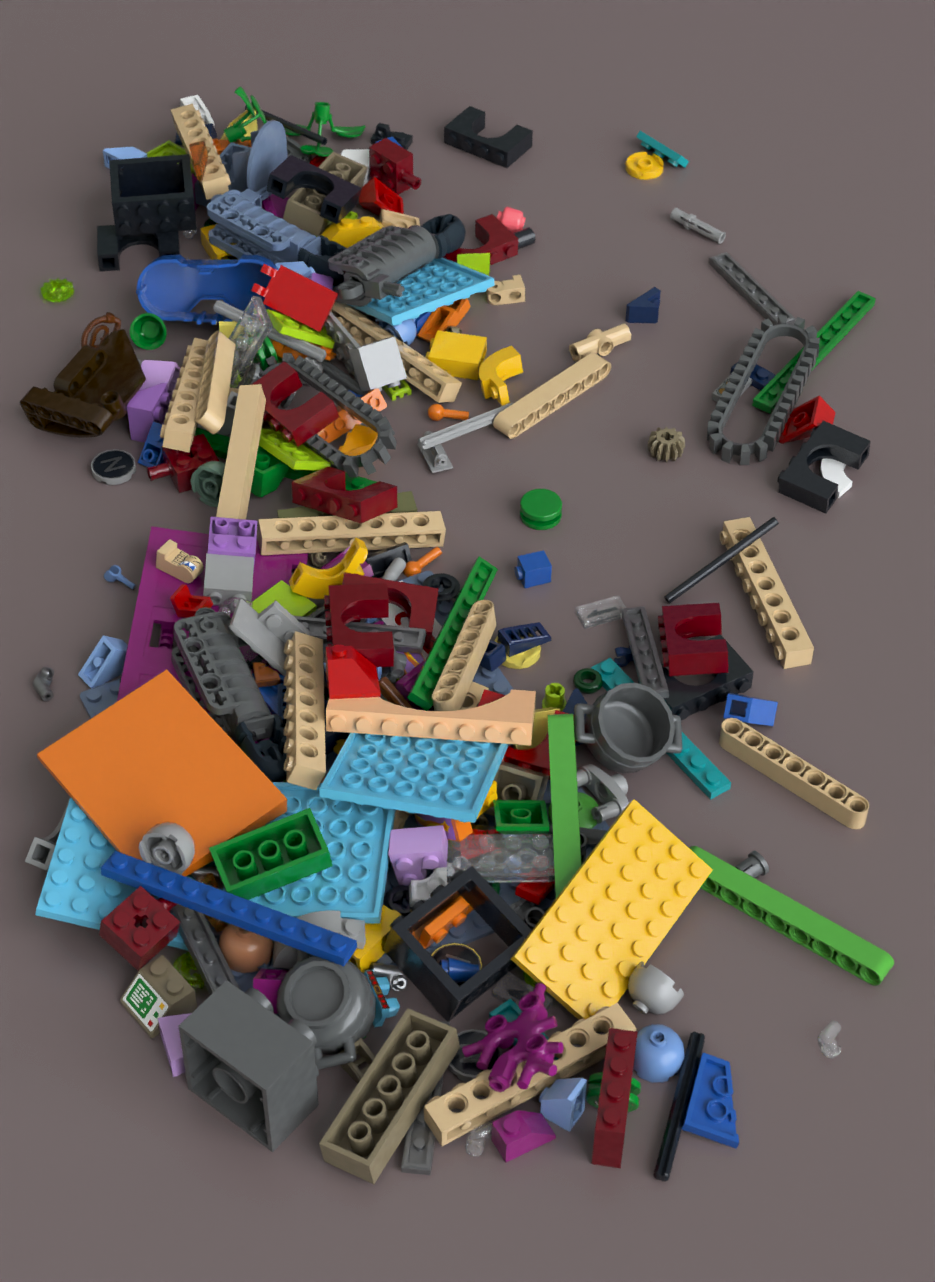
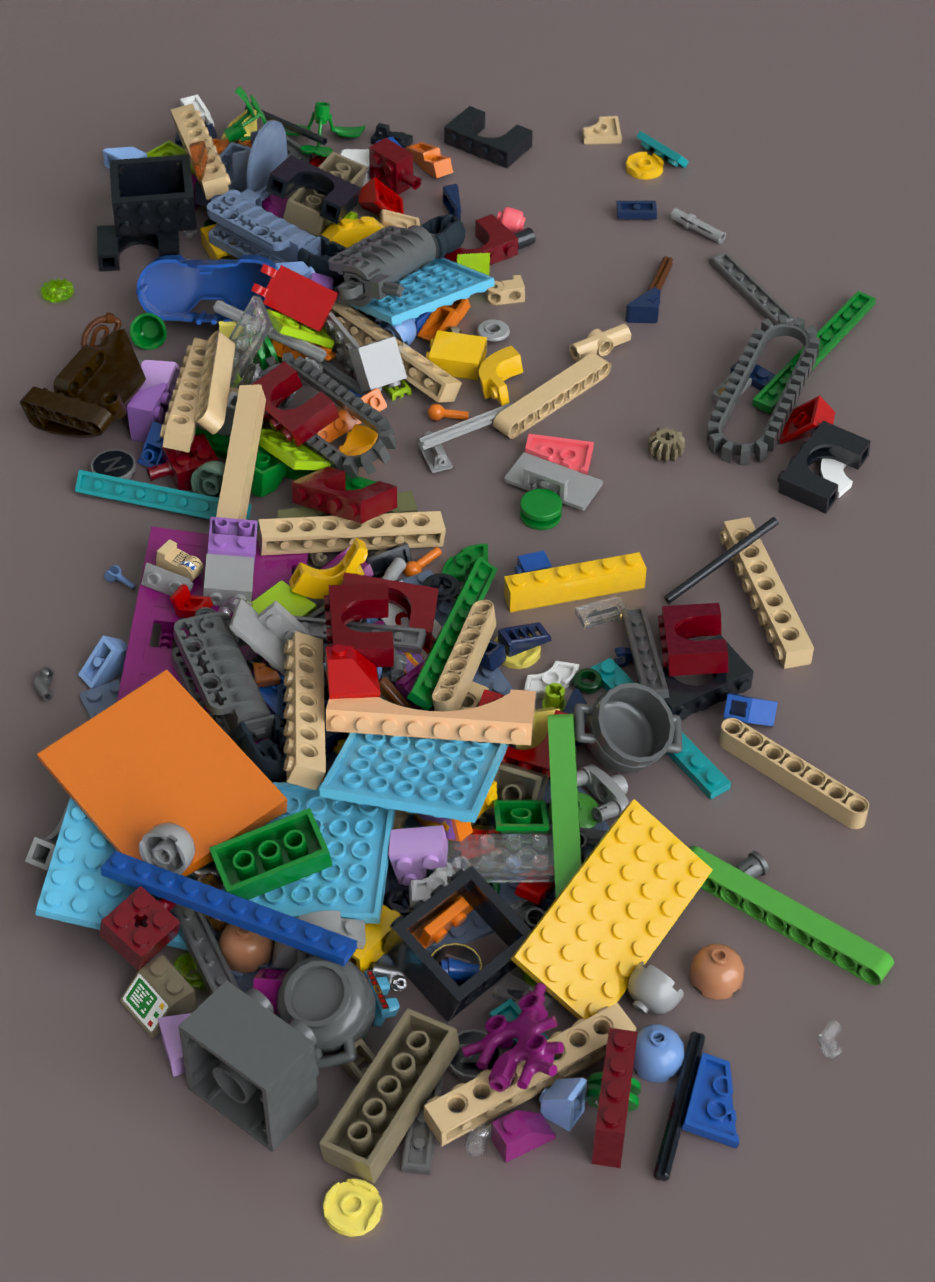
none -> teal plate [75,470,252,520]
none -> light grey hinge [141,563,194,596]
none -> light yellow tile [323,1178,382,1237]
none -> orange slope [405,142,453,178]
none -> dark blue slope [442,184,461,220]
none -> green tile [442,544,488,582]
none -> light grey piece [477,319,510,342]
none -> light grey bracket [504,452,603,511]
none -> yellow brick [504,552,647,612]
none -> white tile [524,661,579,699]
none -> coral wing [525,434,594,475]
none -> tan tile [582,116,622,144]
none -> dark blue plate [616,201,657,220]
none -> reddish brown axle [647,256,673,291]
none -> nougat cylinder [689,943,745,1000]

